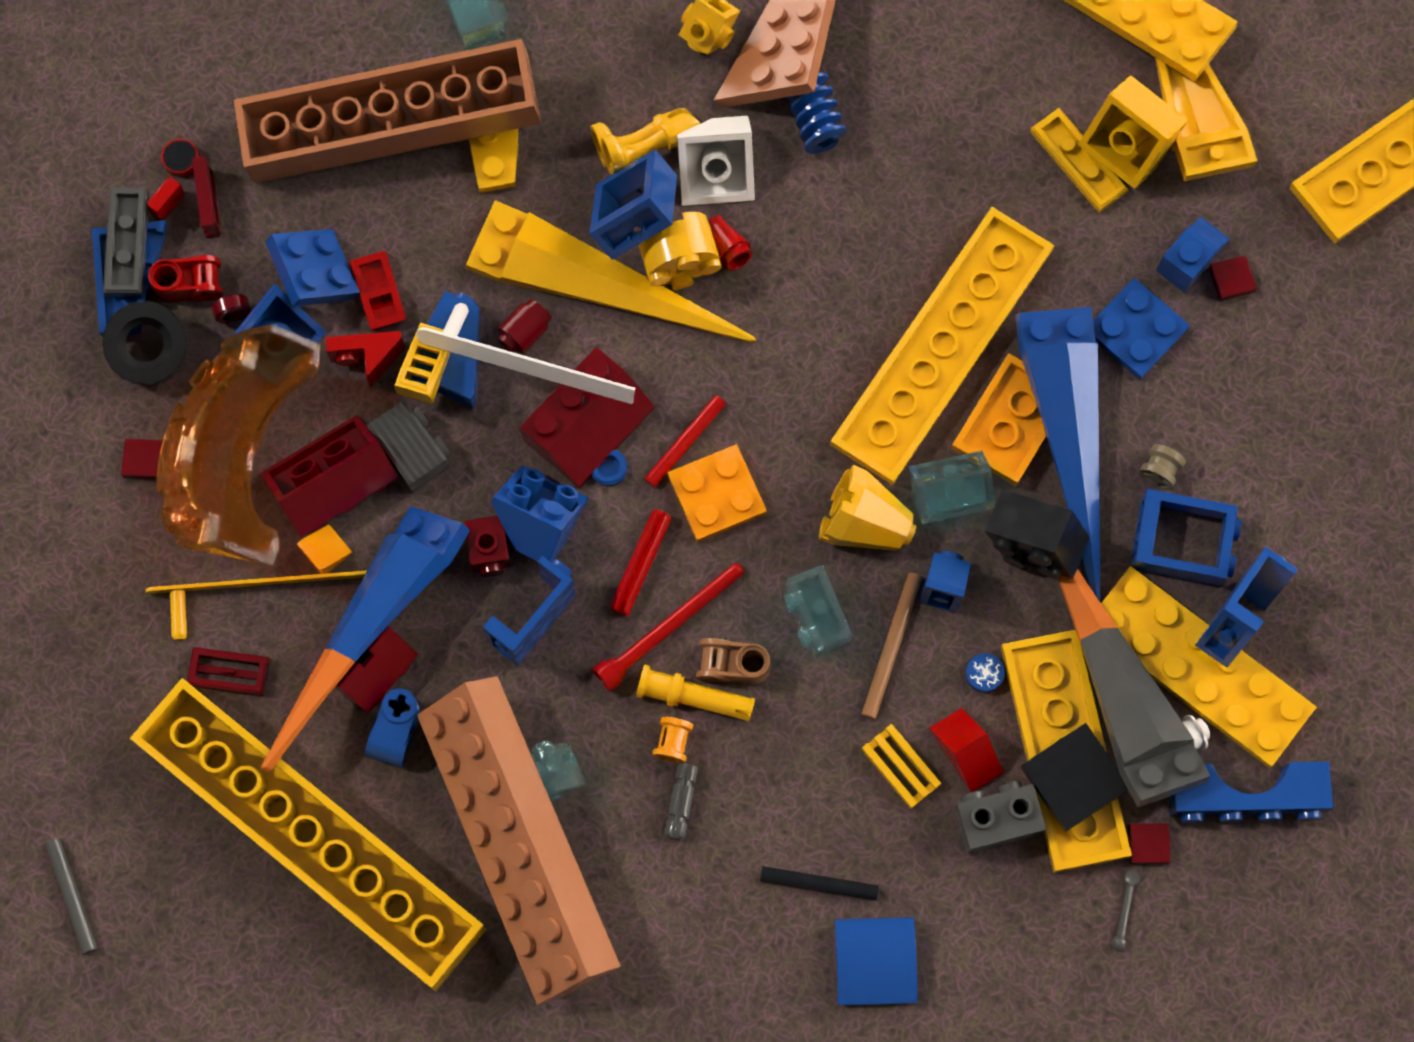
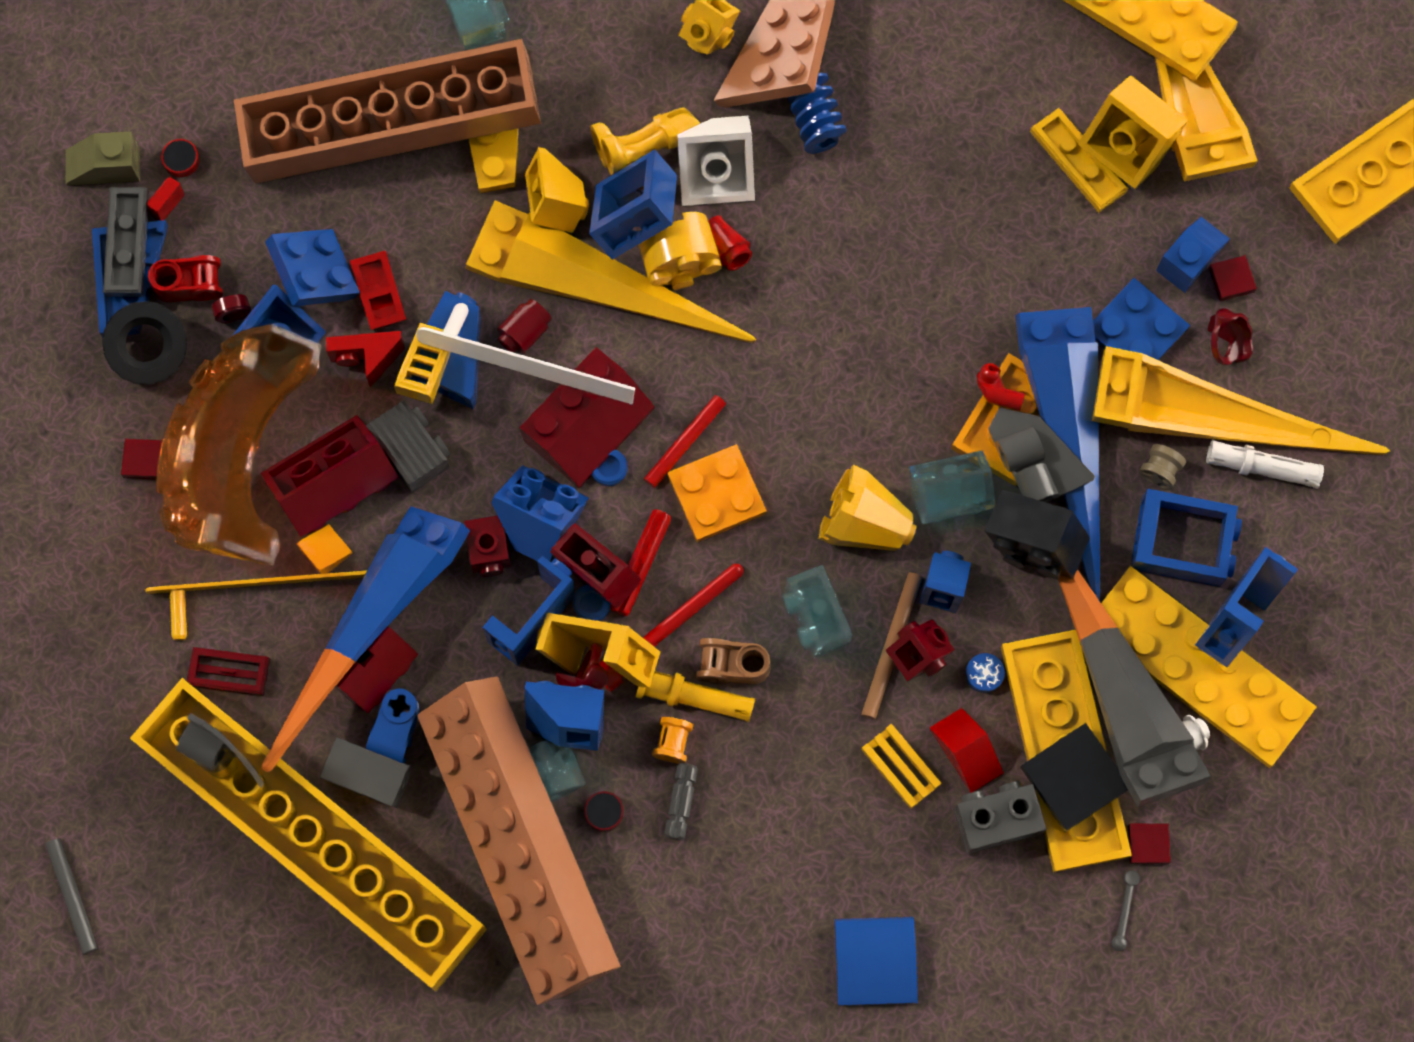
dark red tile [192,156,221,239] -> none
black bar [760,866,879,901] -> none
yellow plate [830,207,1054,485] -> none
blue arch [1168,761,1333,823] -> none
none -> olive slope [66,131,140,185]
none -> dark grey panel [176,713,264,788]
none -> dark grey hinge [320,737,411,808]
none -> yellow slope [525,147,589,233]
none -> blue slope [525,681,604,751]
none -> yellow panel [536,613,660,688]
none -> dark red brick [550,523,641,609]
none -> dark red piece [556,643,608,690]
none -> blue tile [573,585,611,621]
none -> black tile [584,791,624,832]
none -> dark red brick [885,619,955,682]
none -> red arm [977,363,1025,411]
none -> dark grey panel [988,407,1095,502]
none -> yellow plate [1092,346,1390,455]
none -> white pin [1206,440,1324,489]
none -> dark red piece [1207,308,1253,365]

